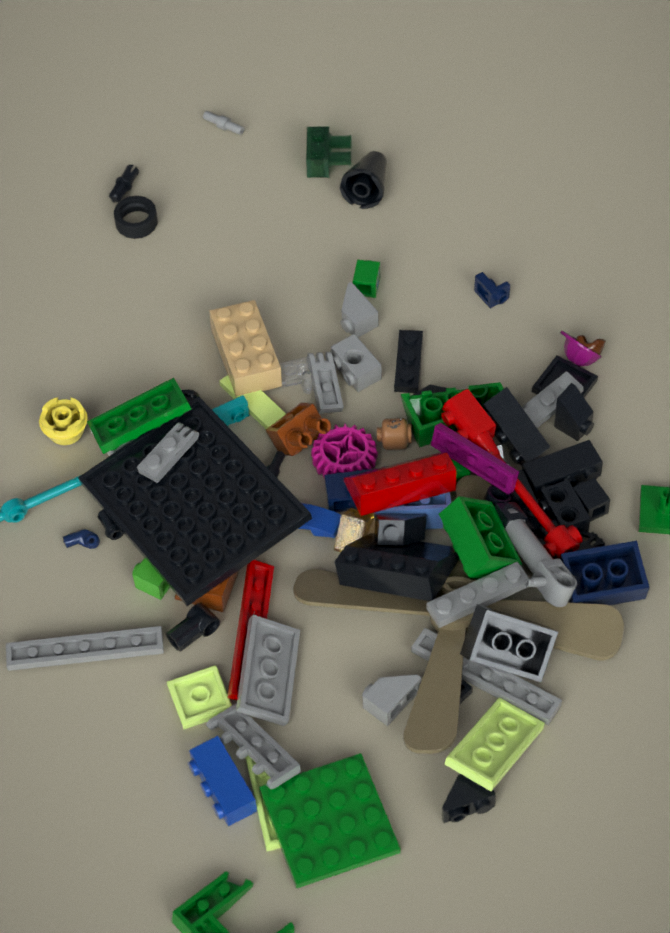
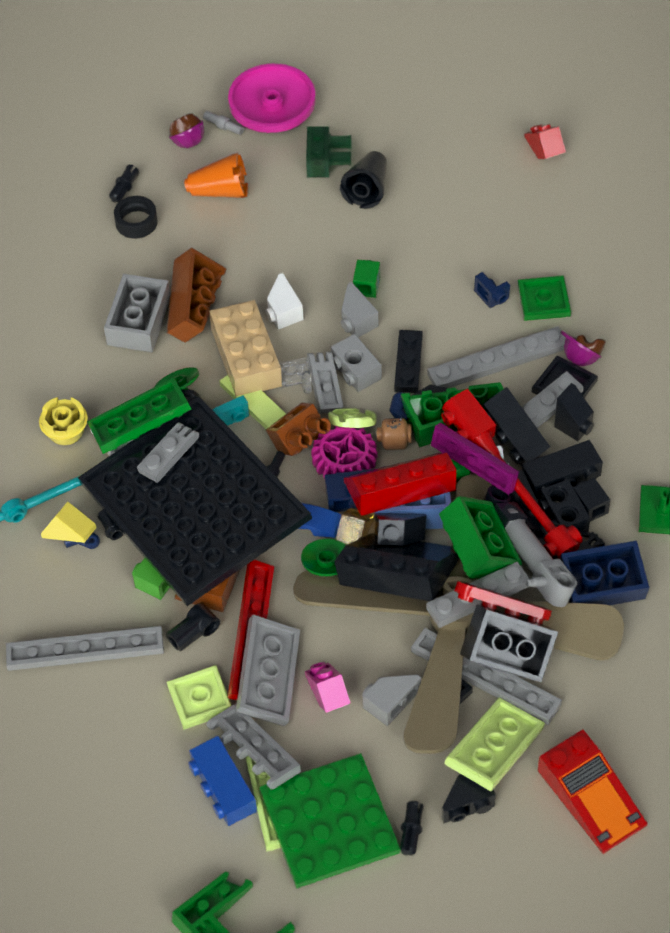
none -> light yellow slope [41,501,97,543]
none -> light grey brick [104,274,170,353]
none -> green dish [155,367,199,390]
none -> dark orange wedge [167,248,227,343]
none -> piece [169,113,204,148]
none -> orange cone [184,153,248,198]
none -> dark pink dish [228,63,316,133]
none -> white slope [265,273,304,330]
none -> green dish [301,539,345,576]
none -> slope [304,662,351,713]
none -> yellowish green tile [328,408,377,428]
none -> dark blue arm [389,392,408,424]
none -> black axle [400,801,424,856]
none -> light grey plate [427,326,566,388]
none -> plate [454,581,552,624]
none -> green tile [517,275,571,321]
none -> slope [524,124,566,159]
none -> slope [538,729,648,854]

